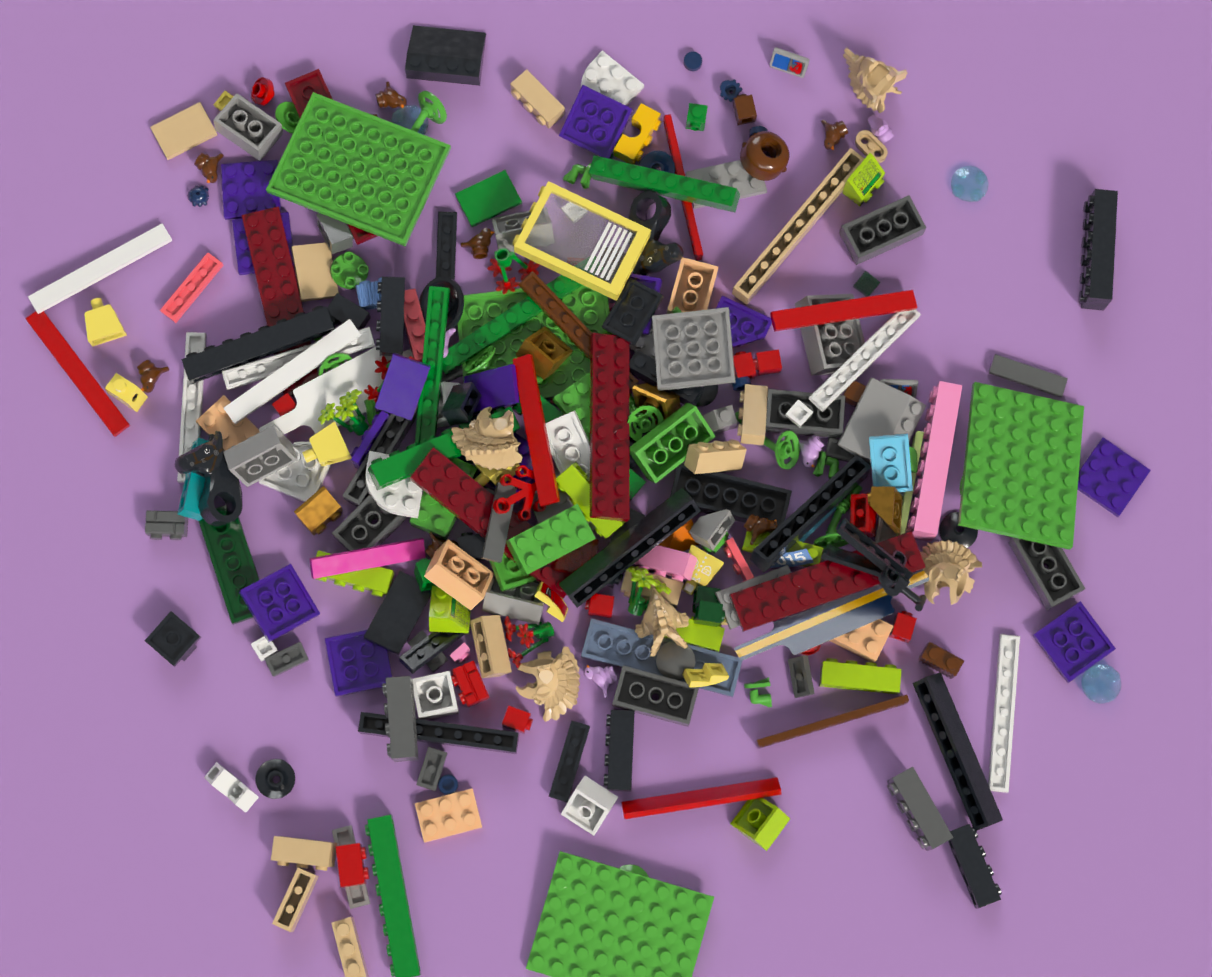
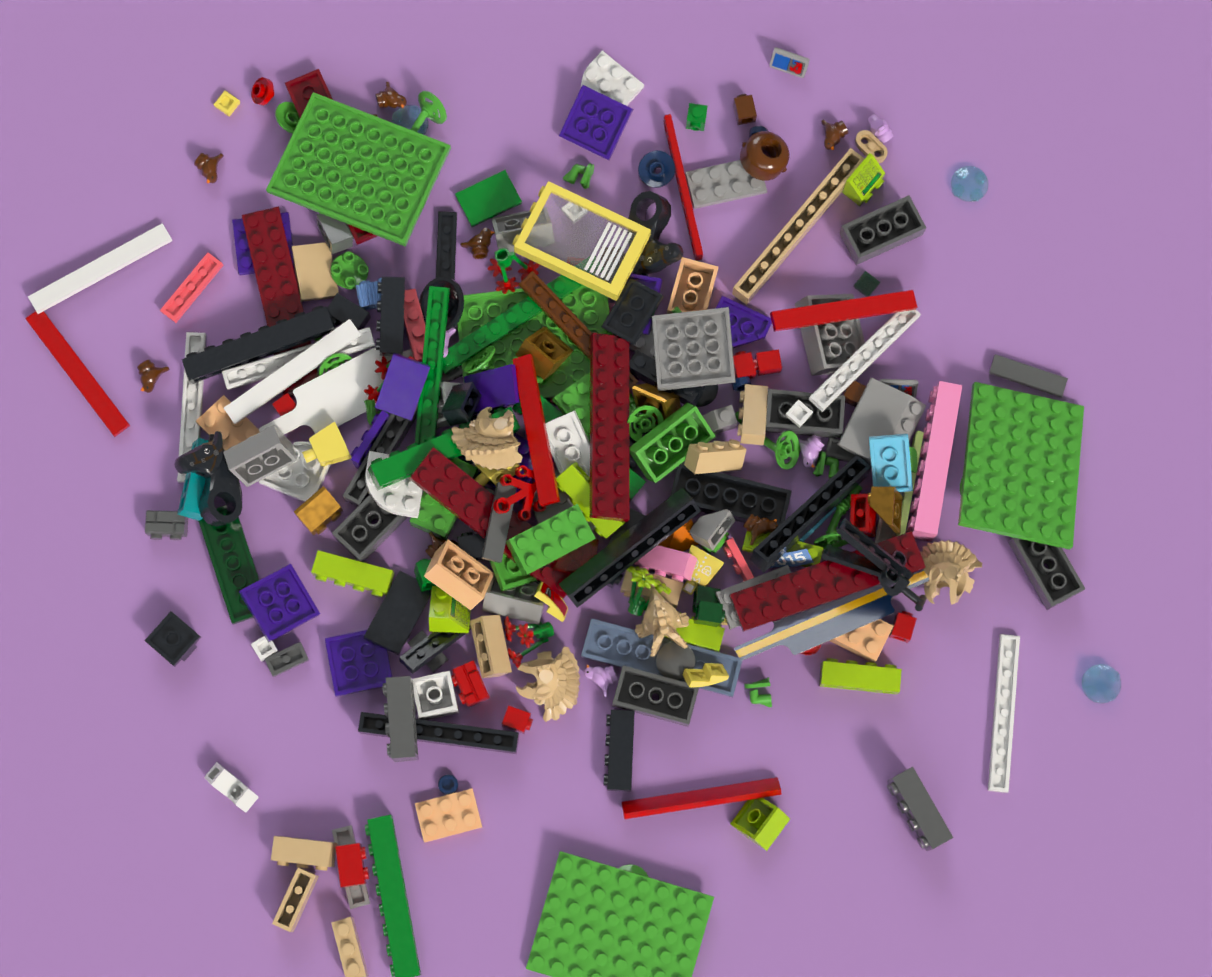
light yellow torso [85,298,127,347] -> none
light yellow torso [105,373,148,412] -> none
tan tile [150,102,218,160] -> none
dark blue animal [187,185,209,207] -> none
light grey brick [213,94,283,161] -> none
dark purple plate [221,160,281,220] -> none
black dish [255,759,296,799] -> none
tile [309,538,426,579] -> none
lime plant [318,389,369,436] -> none
black slope [405,25,486,86] -> none
dark grey plate [416,747,448,791] -> none
bright pink plate [450,643,470,663] -> none
tan brick [510,69,565,129] -> none
black plate [549,720,590,803] -> none
white slope [561,776,618,836] -> none
red brick [585,594,615,618] -> none
green brick [589,155,740,213] -> none
yellow arch [614,103,662,164] -> none
dark blue tile [684,52,702,71] -> none
dark blue animal [720,79,743,102] -> none
reddish brown tile [755,694,909,749] -> none
dark grey plate [788,655,815,698] -> none
tan piece [843,47,908,113] -> none
black brick [912,672,1003,831] -> none
reddish brown brick [918,641,964,679] -> none
black dish [939,512,978,548] -> none
black brick [948,824,1002,909] -> none
dark purple plate [1033,601,1116,683] -> none
dark purple plate [1077,437,1151,517] -> none
black brick [1079,189,1118,311] -> none

